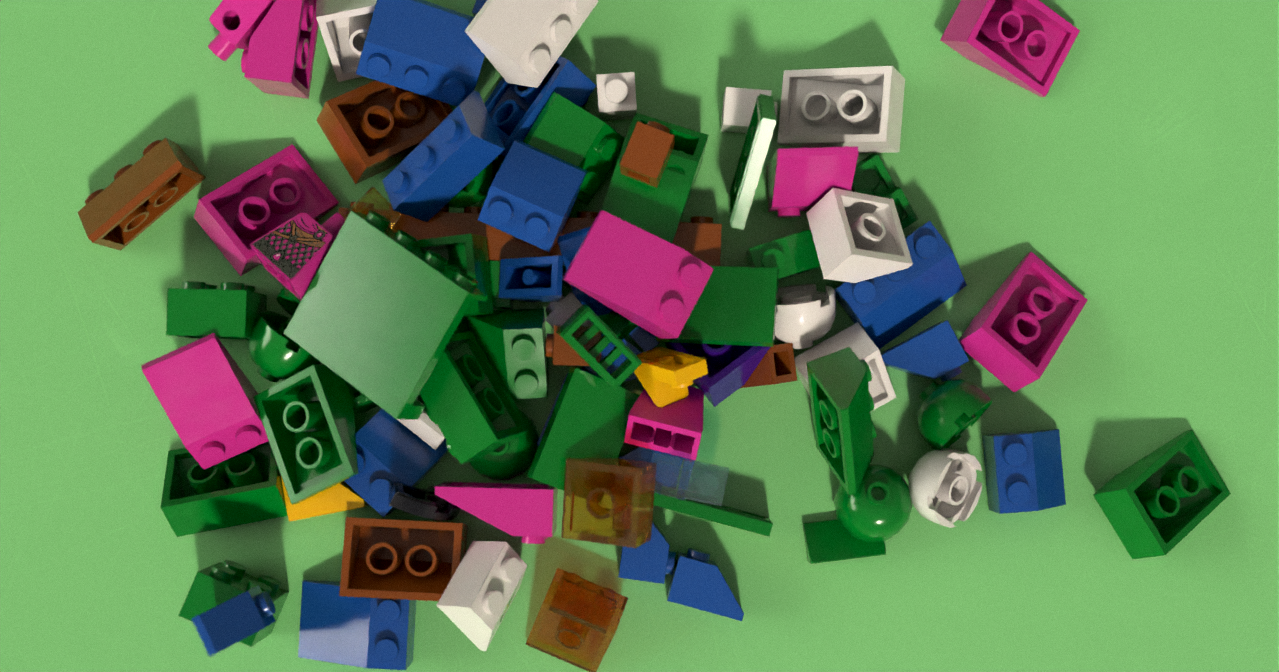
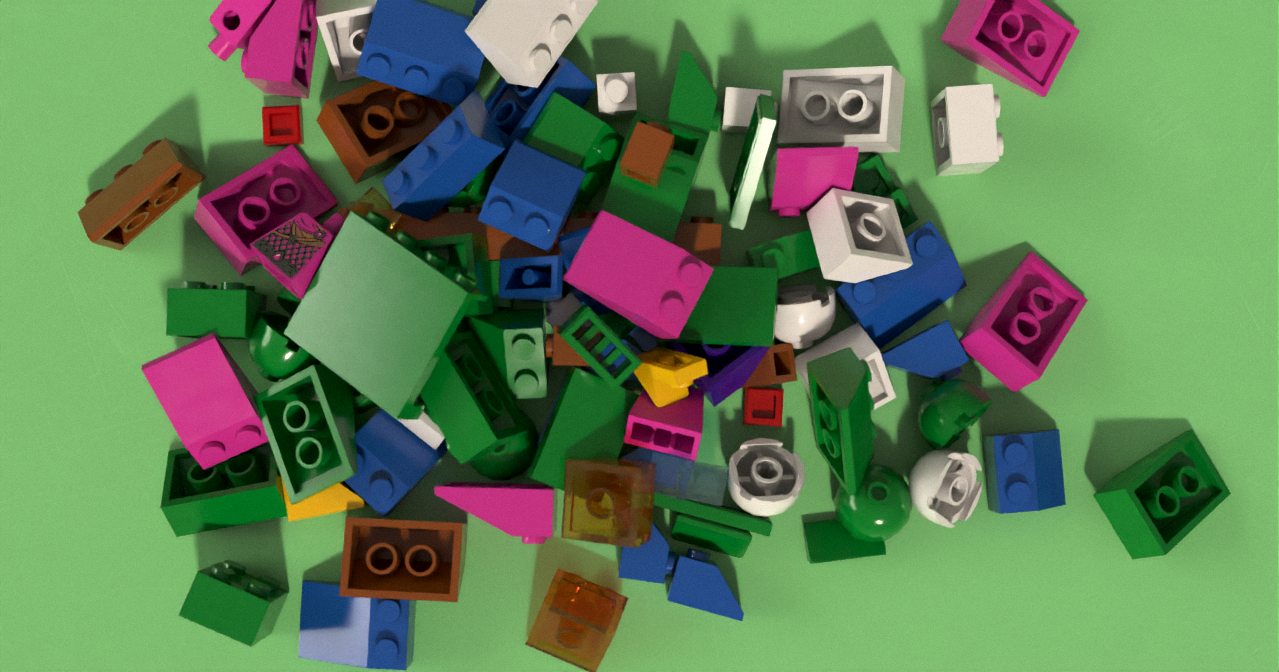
blue slope [192,585,276,657] -> none
black tile [389,481,461,521] -> none
white slope [437,541,527,651] -> none
none -> red tile [262,105,304,147]
none -> green slope [666,50,723,141]
none -> green slope [671,512,752,558]
none -> white cylinder [727,438,805,517]
none -> red tile [743,387,784,427]
none -> white brick [930,84,1004,176]

